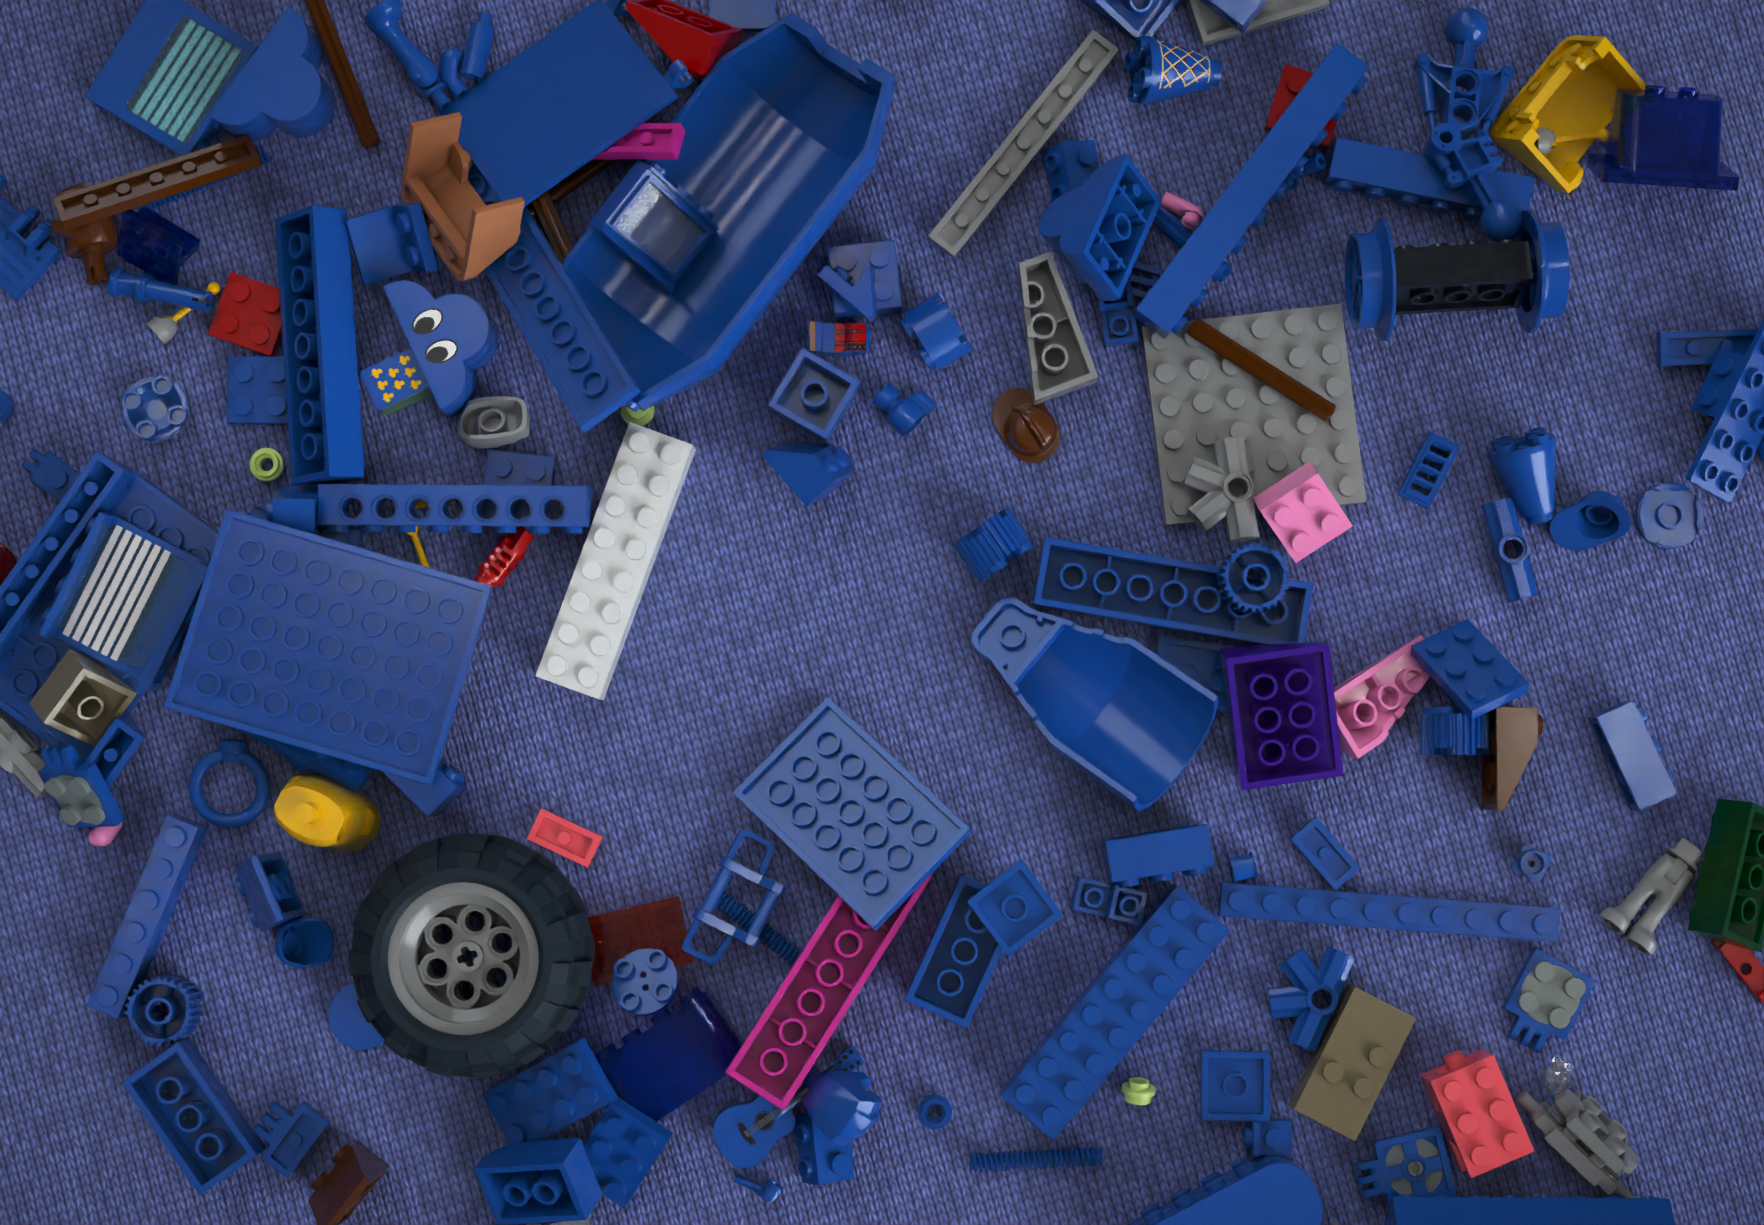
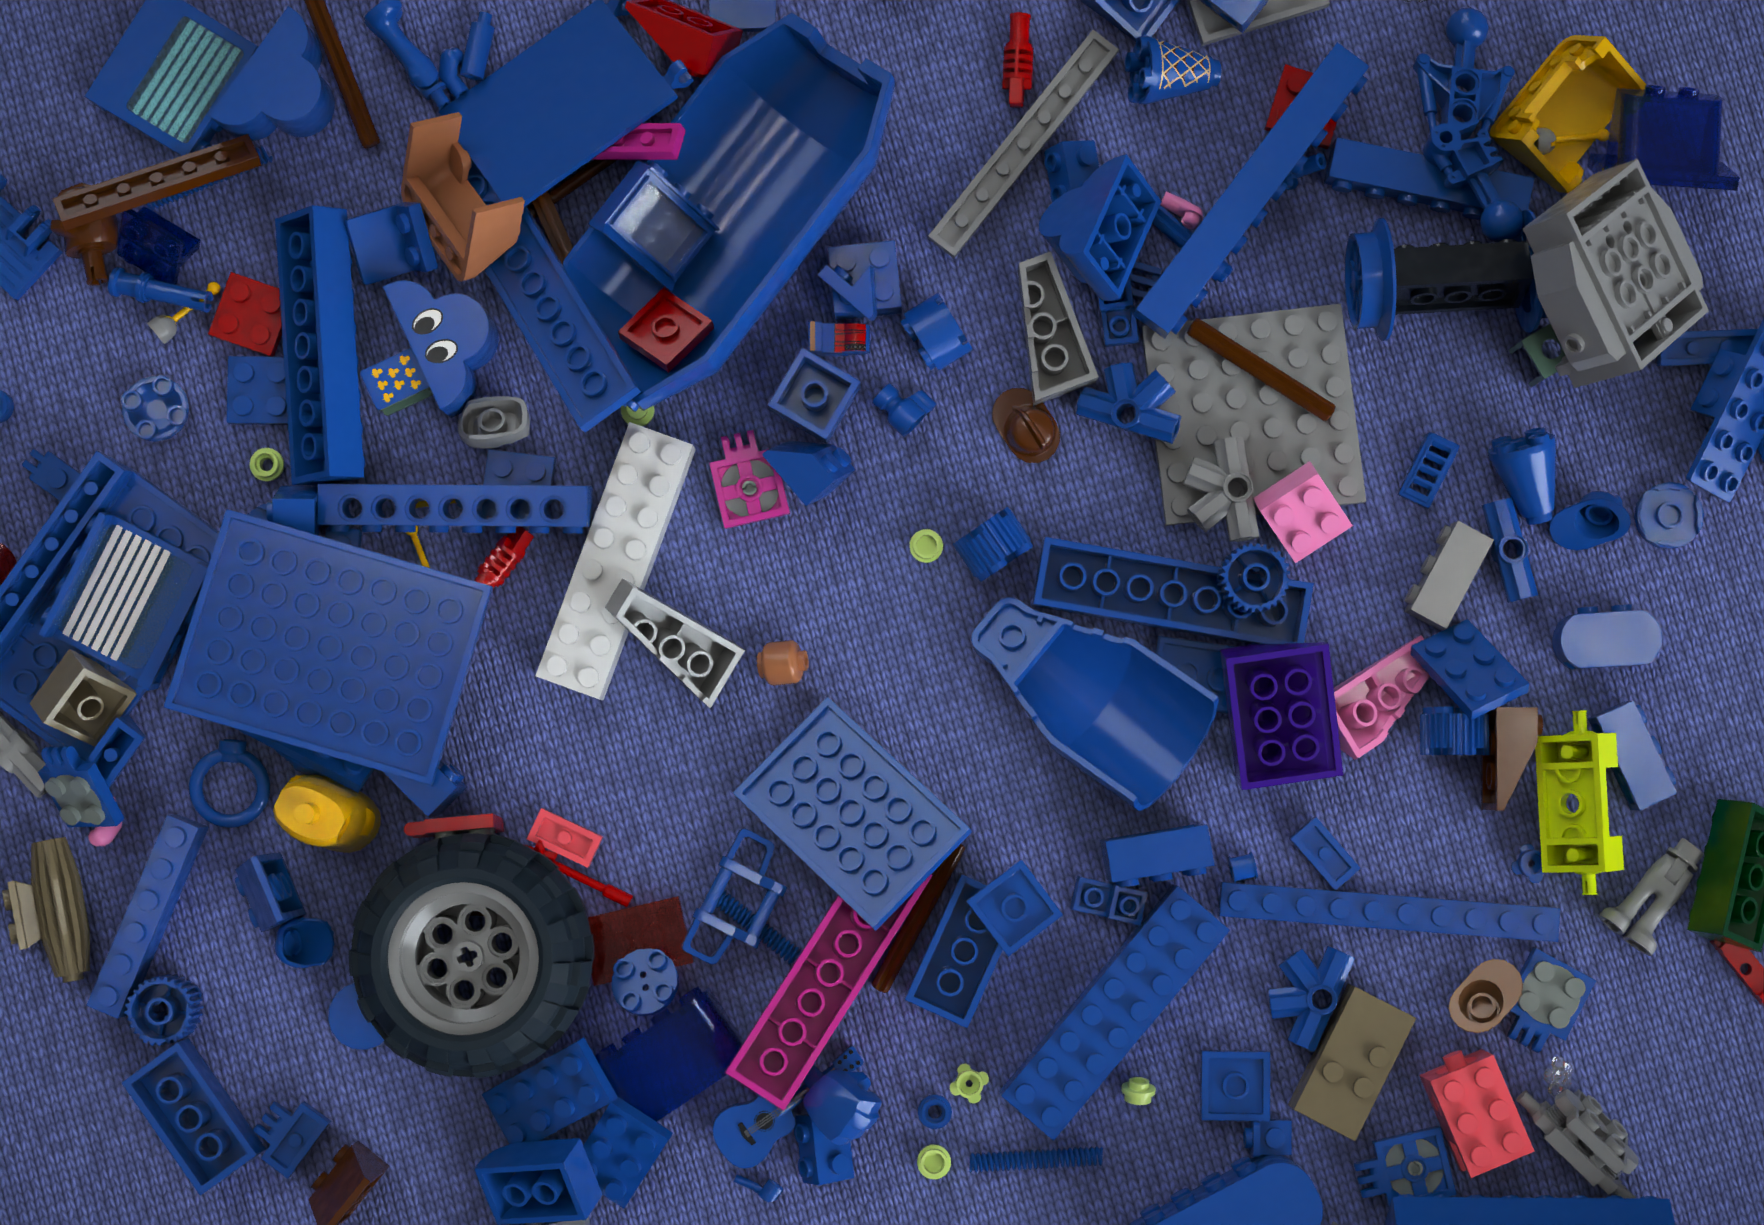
none -> dark tan plate [2,837,90,983]
none -> red piece [404,813,504,839]
none -> red piece [523,840,633,908]
none -> light grey wedge [605,578,745,708]
none -> red plate [618,288,714,373]
none -> dark pink piece [709,430,790,529]
none -> nougat head [757,640,809,686]
none -> reddish brown axle [872,844,965,993]
none -> yellowish green plate [910,529,943,563]
none -> yellowish green plate [917,1144,951,1179]
none -> yellowish green plate [950,1063,989,1103]
none -> red hinge [1002,12,1034,108]
none -> blue piece [1076,362,1181,444]
none -> light grey brick [1404,521,1494,631]
none -> medium nougat piece [1449,959,1523,1033]
none -> sand green piece [1508,324,1565,387]
none -> light grey piece [1522,159,1709,388]
none -> neon yellow brick [1535,710,1624,895]
none -> brick [1552,604,1662,669]

